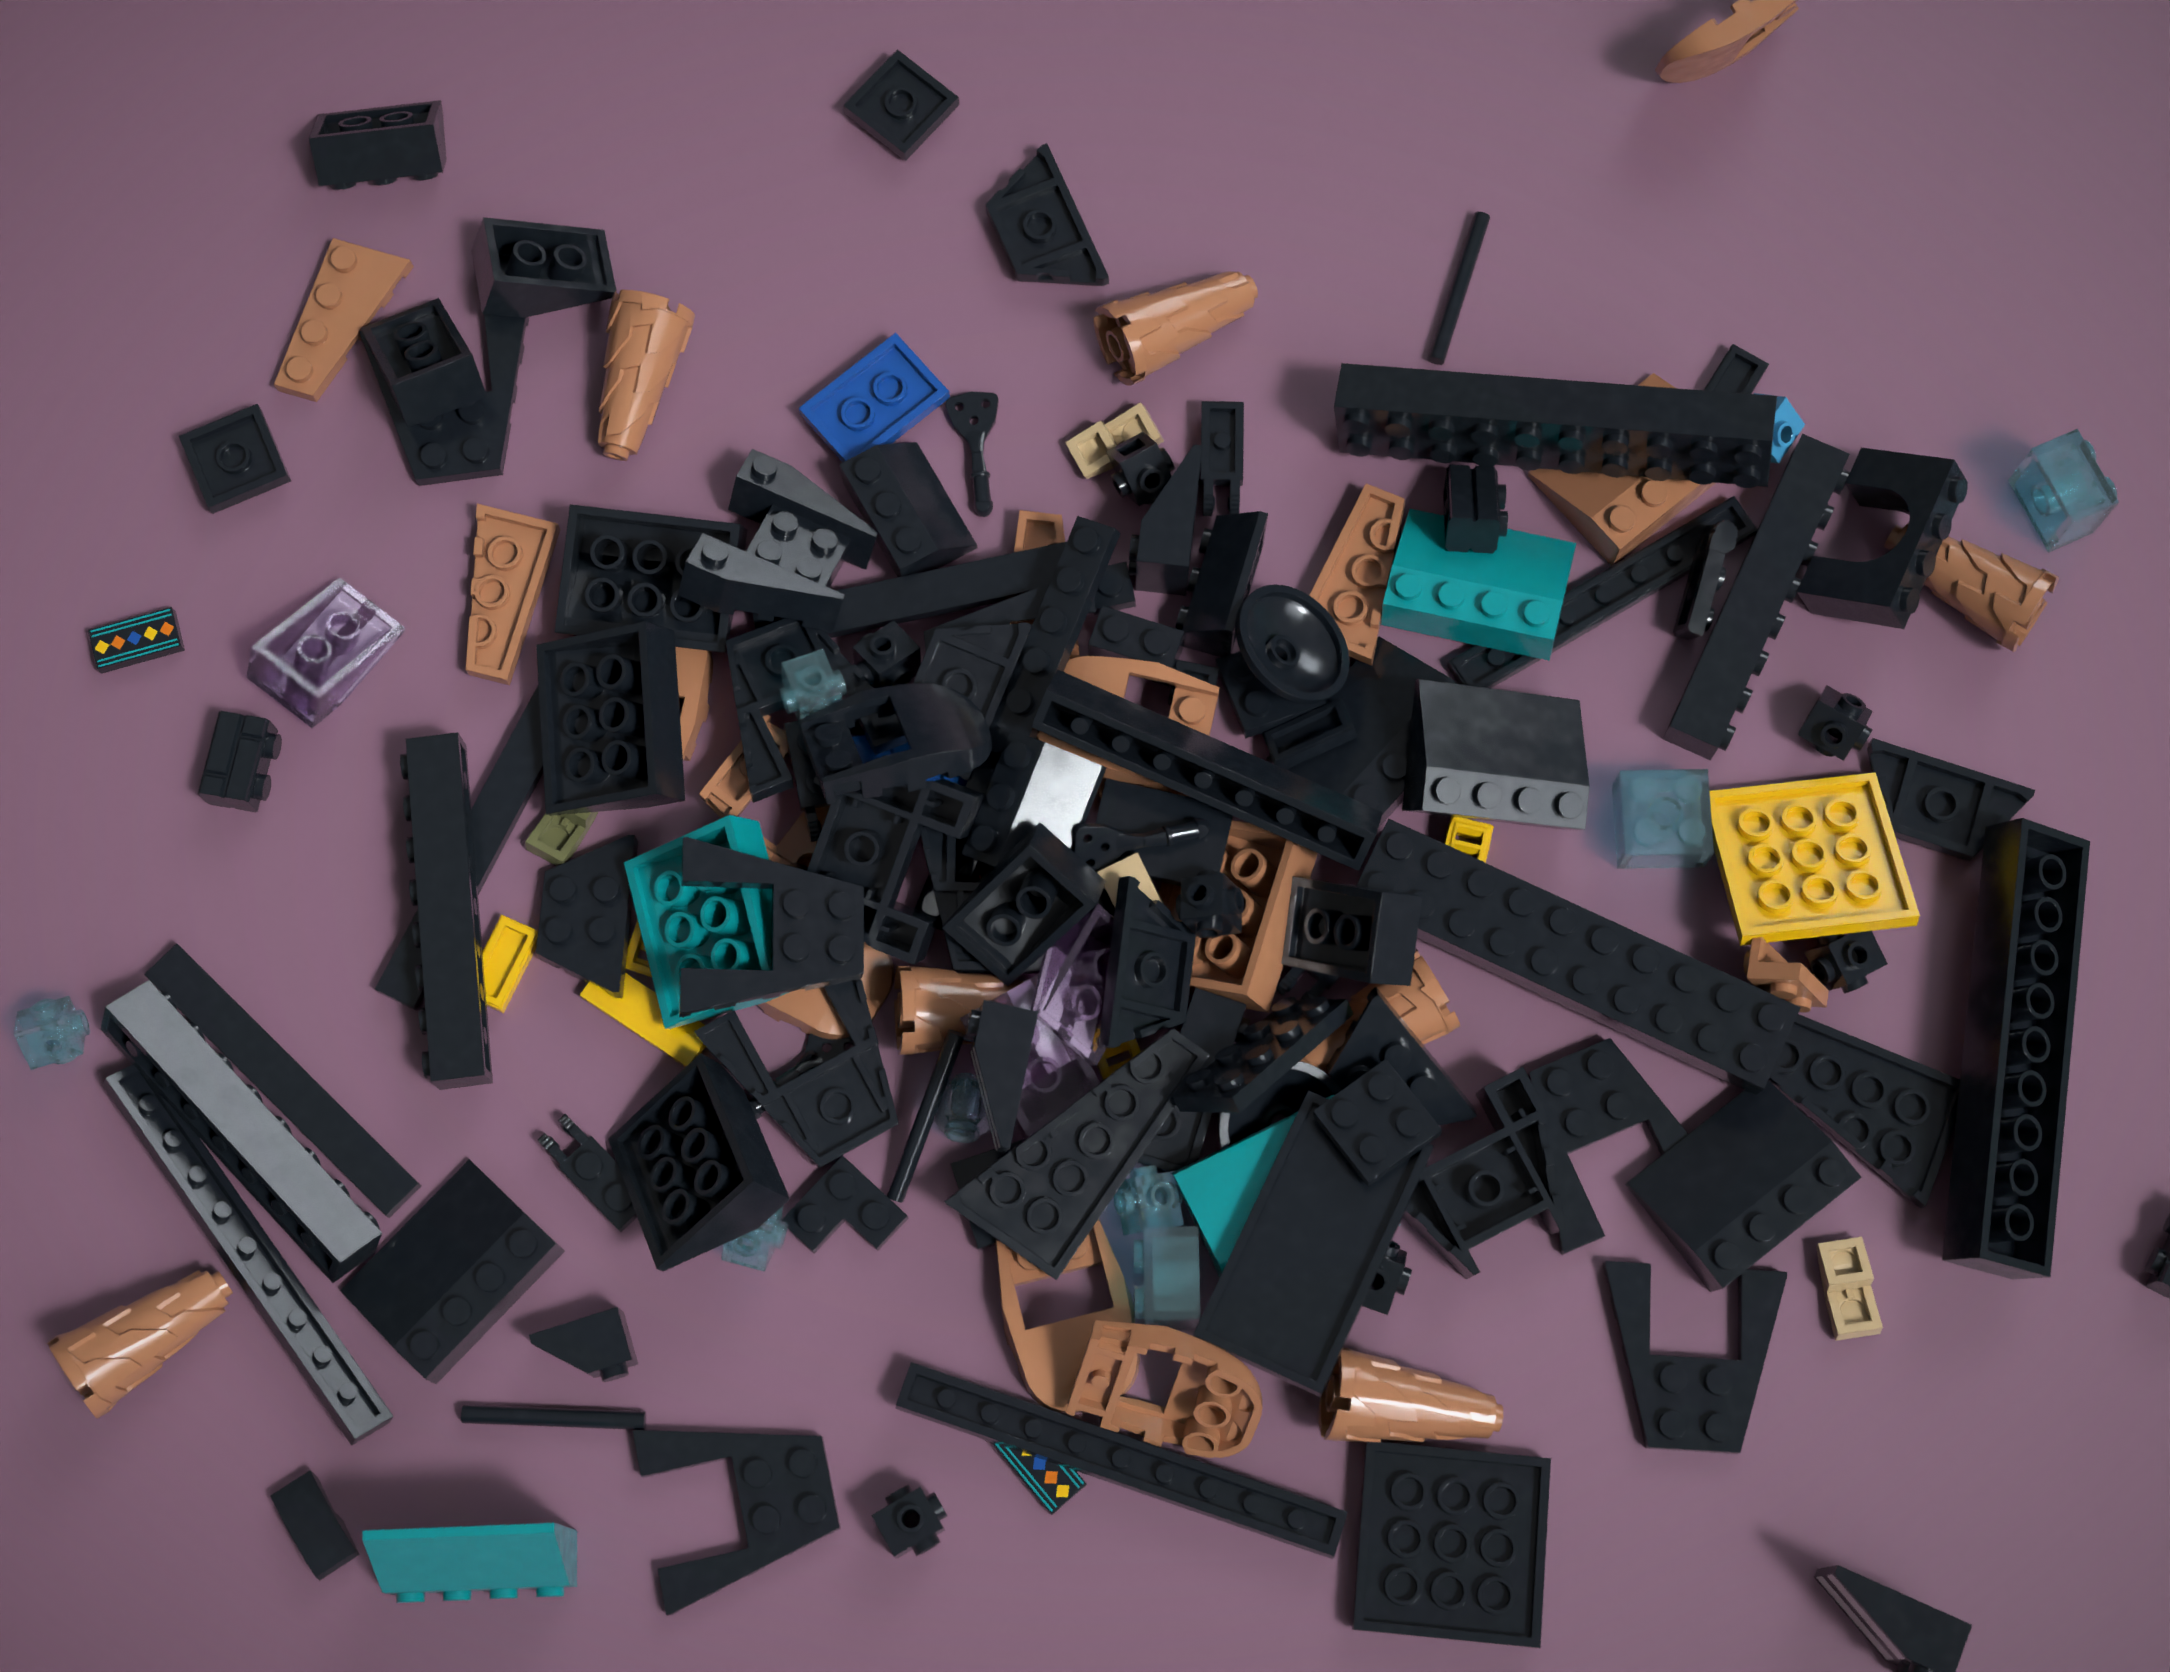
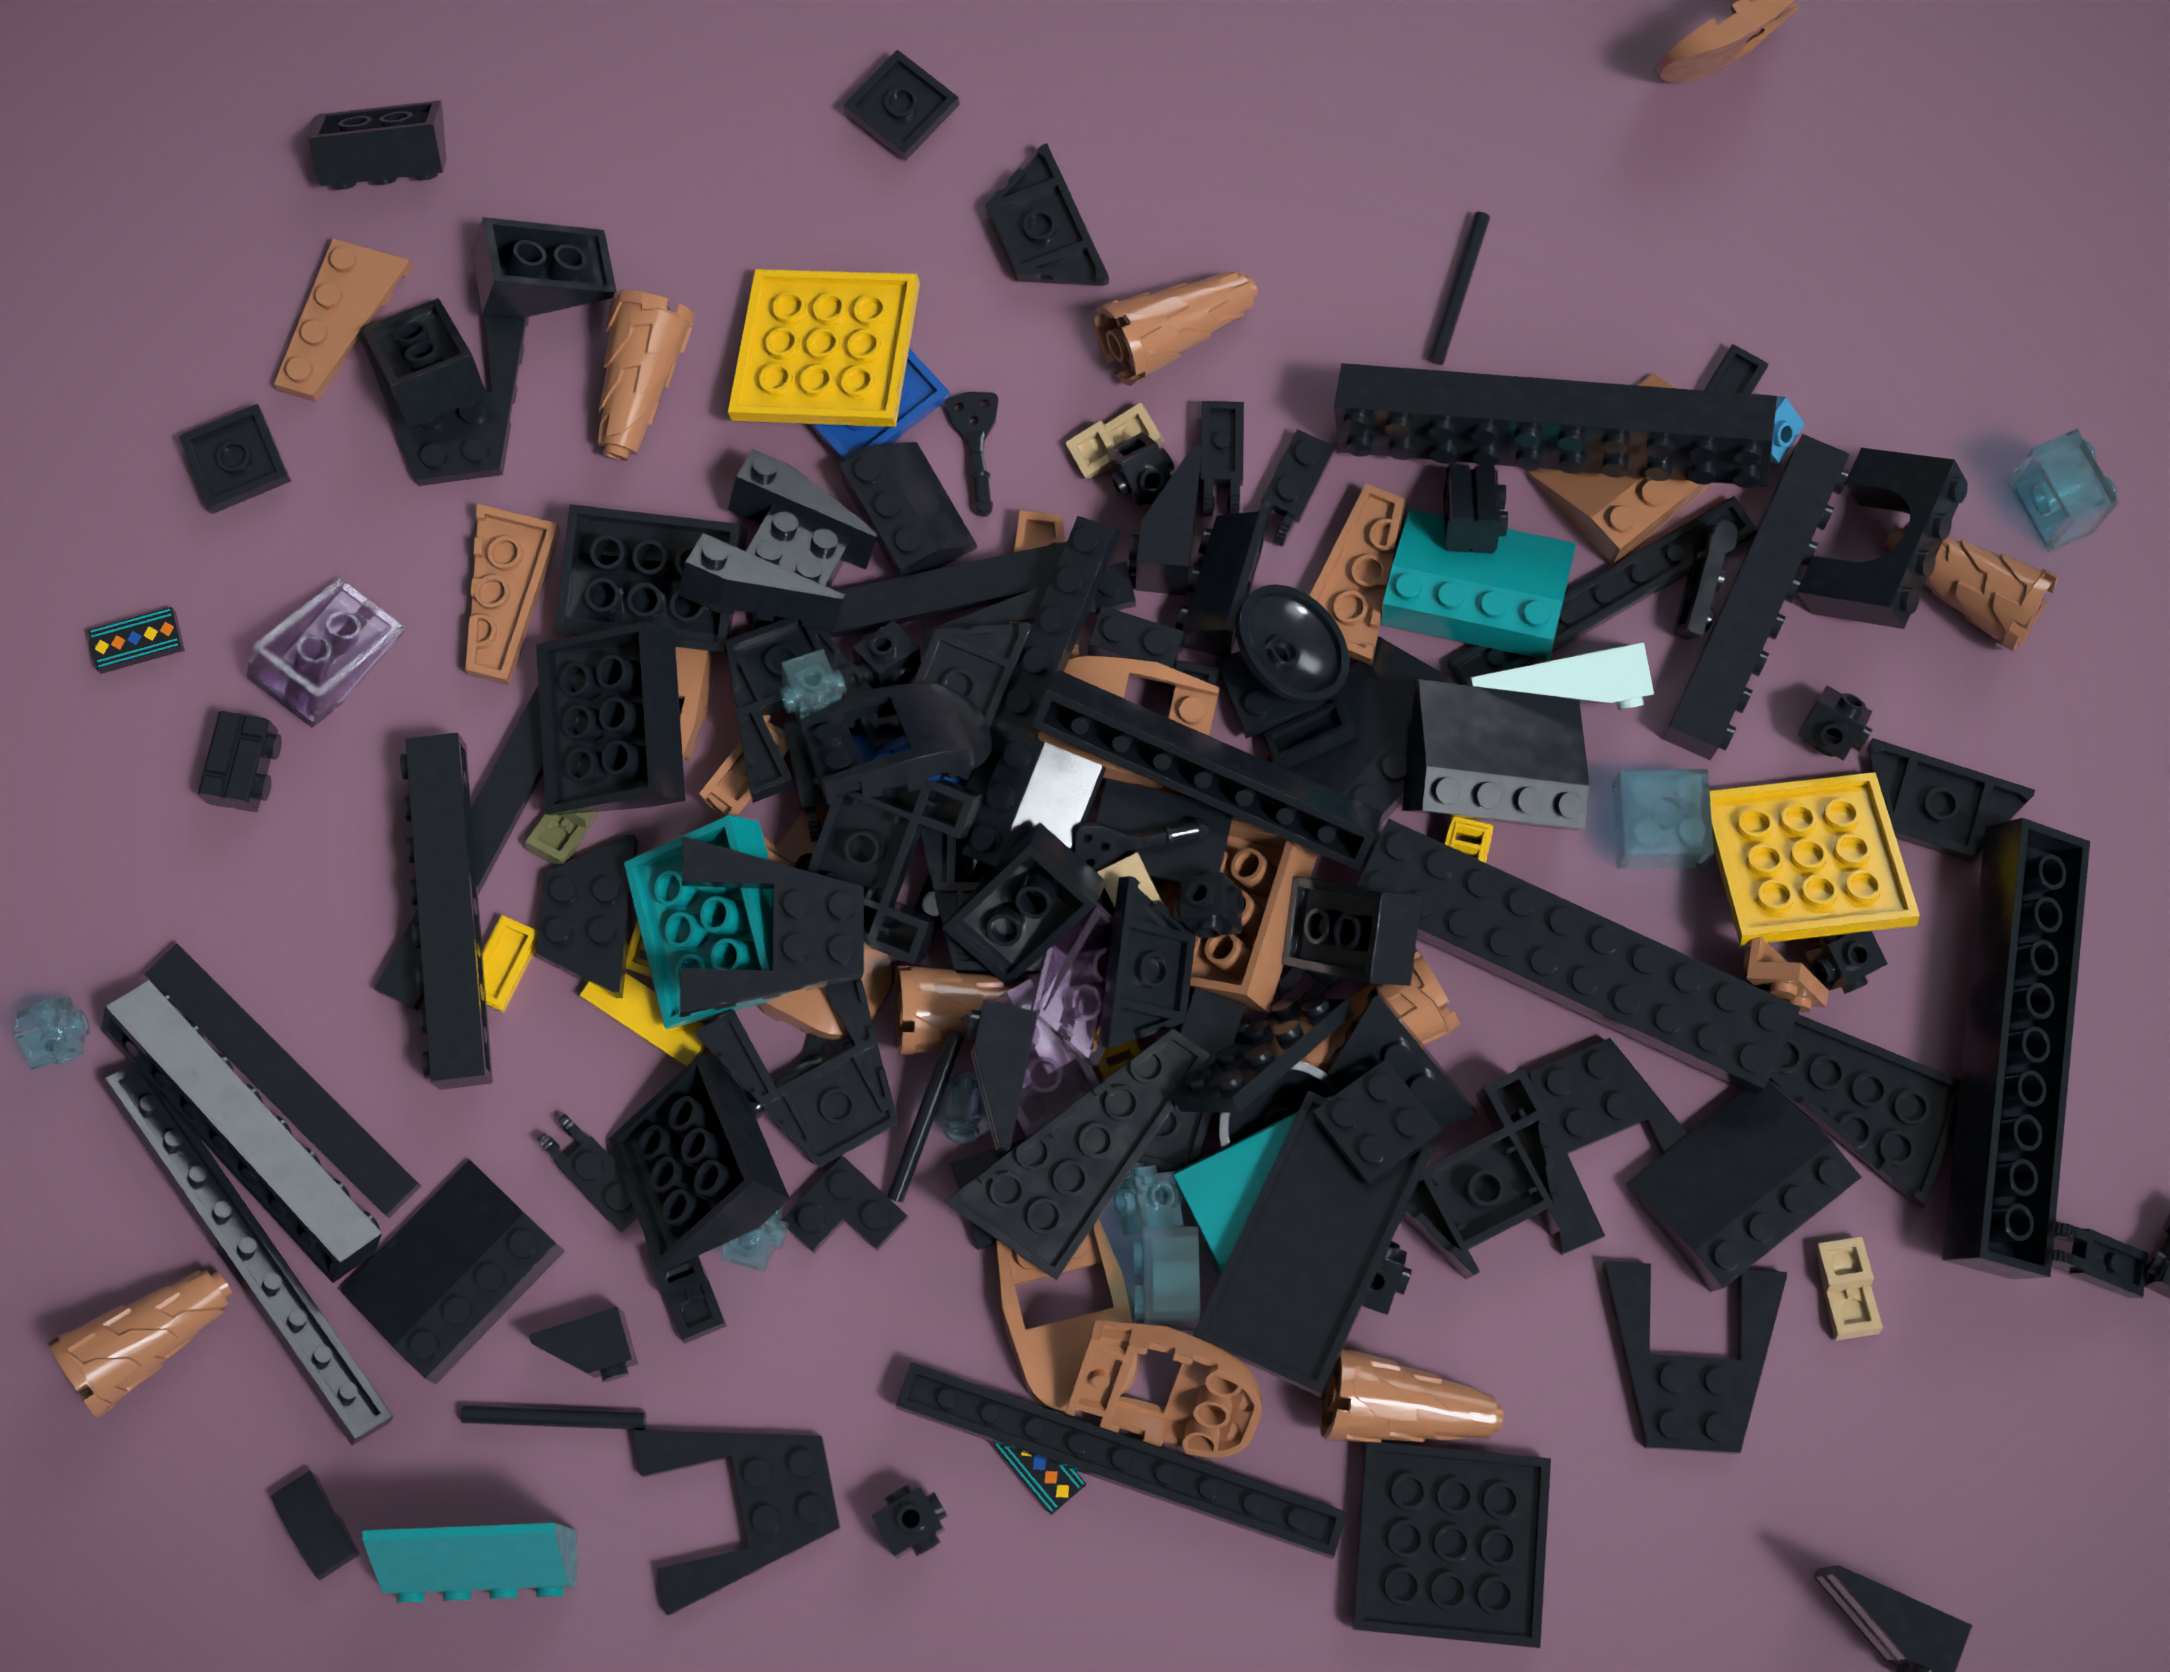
none -> black slope [648,1253,727,1343]
none -> yellow plate [728,269,920,427]
none -> black hinge [1259,429,1336,547]
none -> light aqua wedge [1467,643,1654,710]
none -> black hinge [2043,1222,2149,1298]

